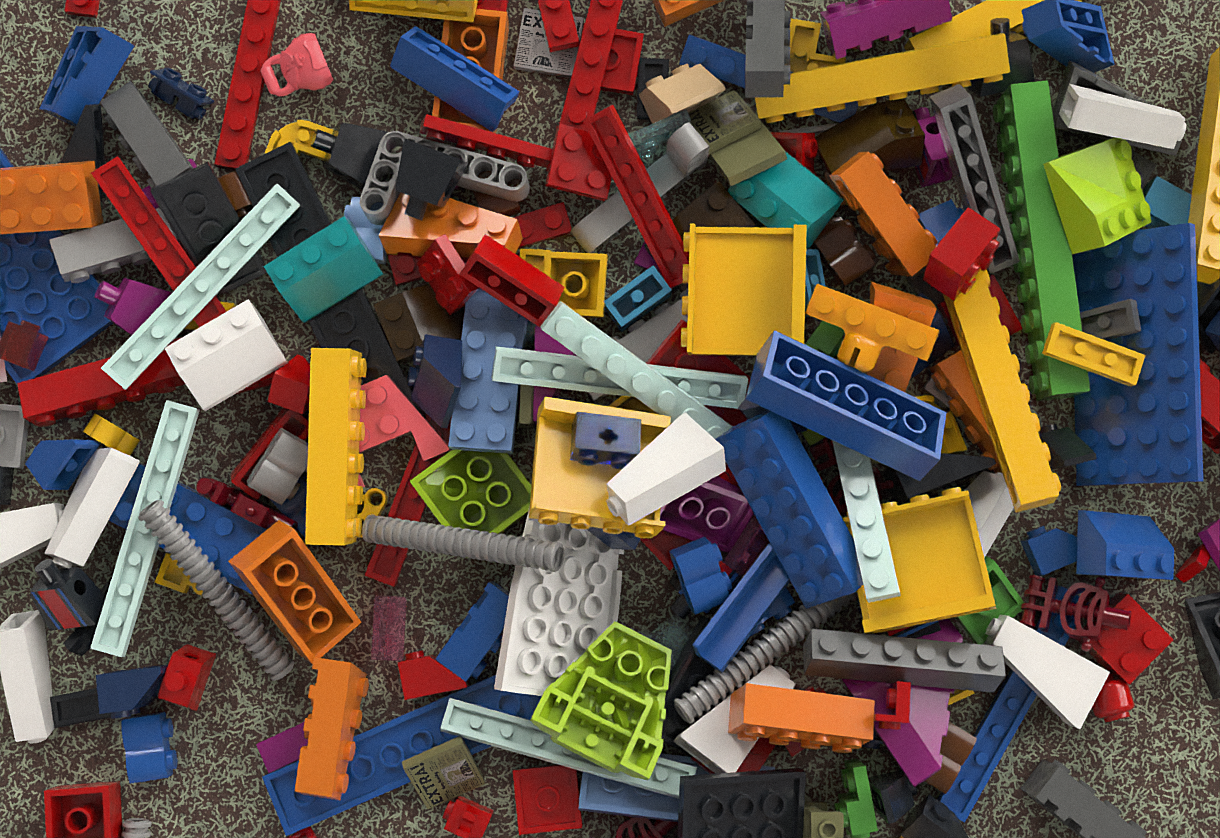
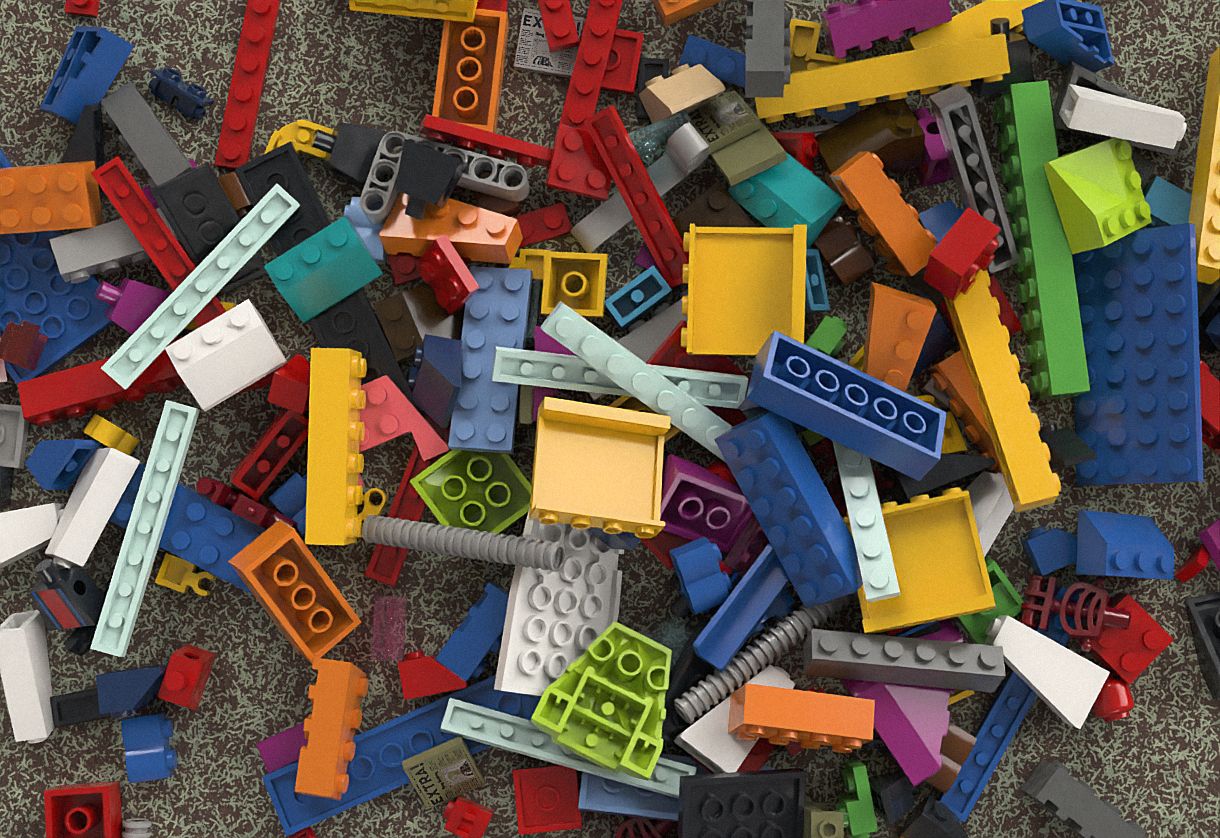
light grey piece [138,500,295,681] -> none
light grey brick [247,428,308,505] -> none
coral piece [261,33,333,97] -> none
blue panel [390,26,520,132] -> none
red brick [459,234,565,327] -> none
clear blue brick [570,411,642,469] -> none
white slope [606,413,726,526] -> none
light orange plate [805,284,940,372] -> none
red bracket [874,681,911,730] -> none
yellow plate [1042,322,1145,387] -> none
dark grey plate [1080,299,1141,340] -> none

